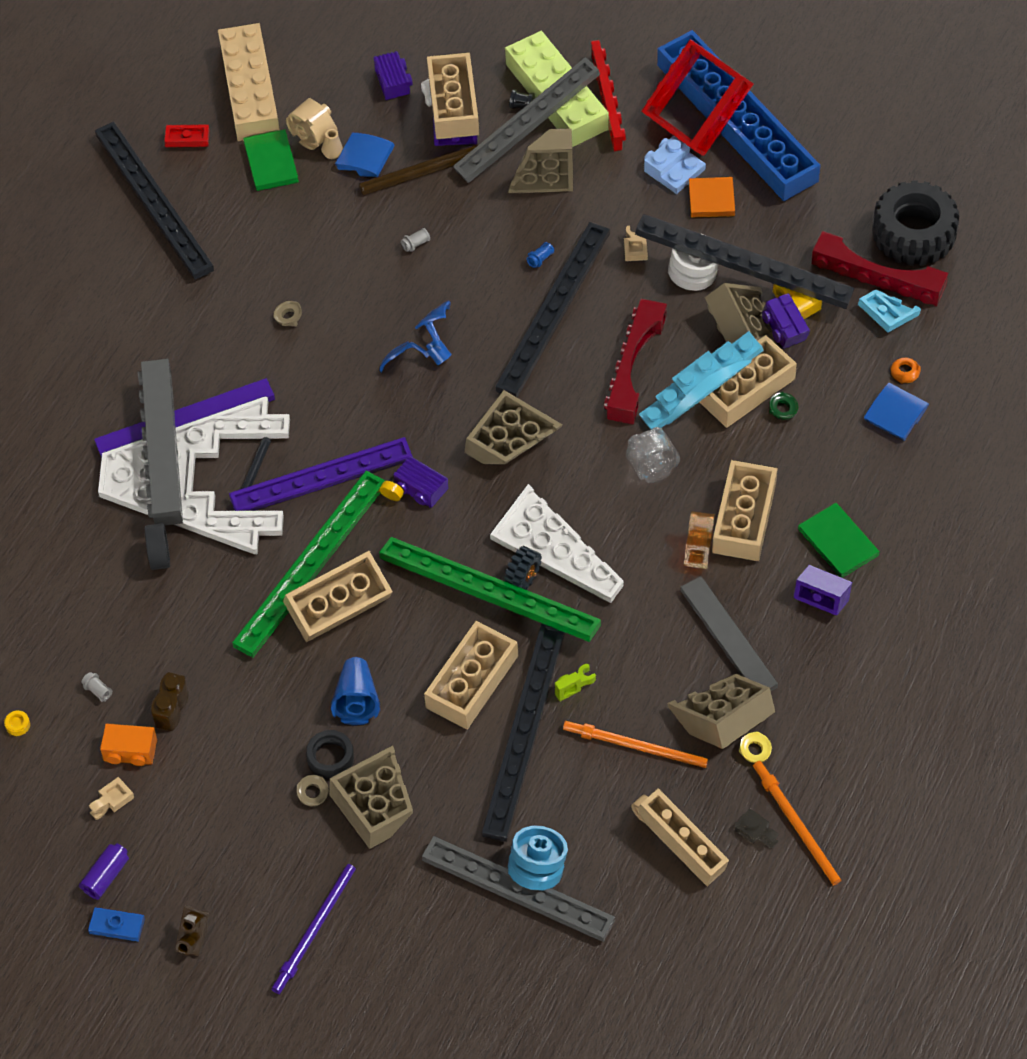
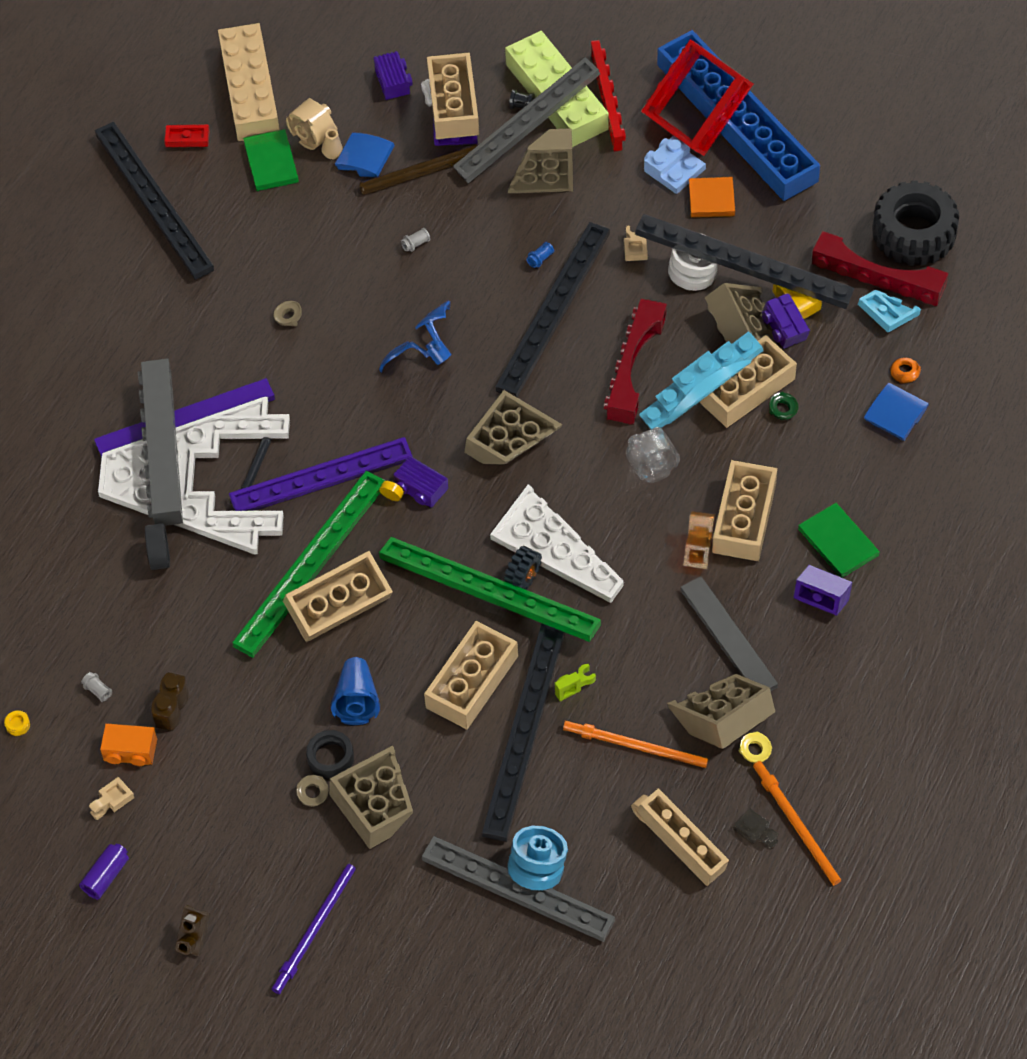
blue plate [88,907,145,942] -> none

